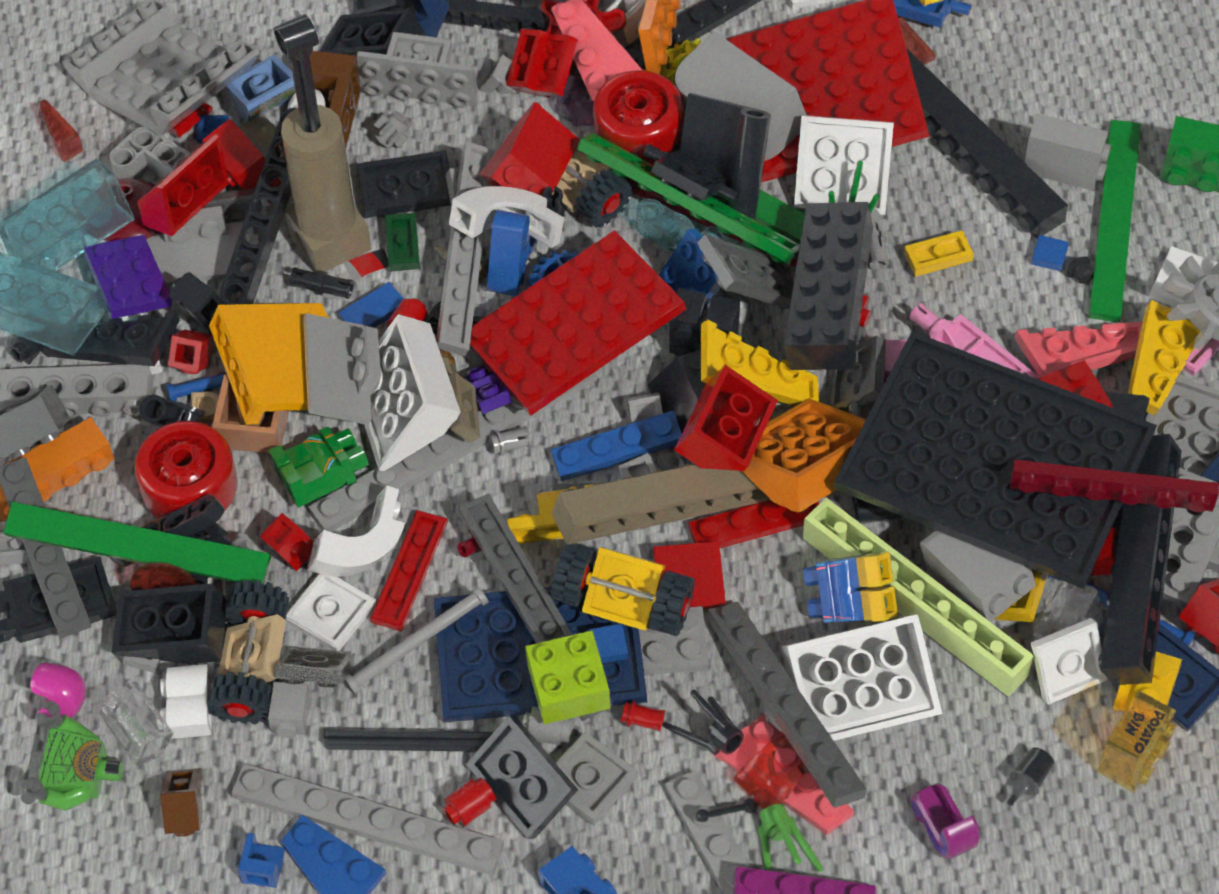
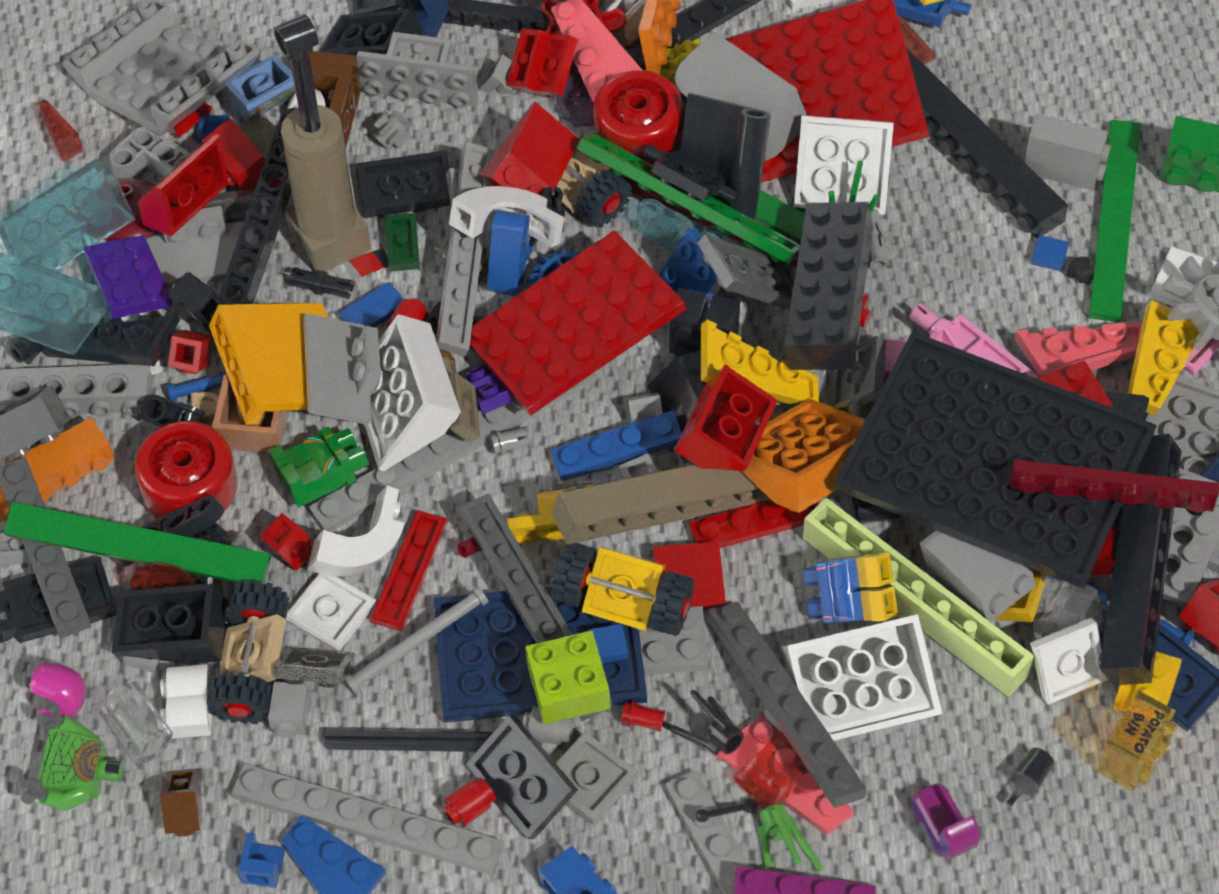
yellow plate [904,230,974,277] -> none

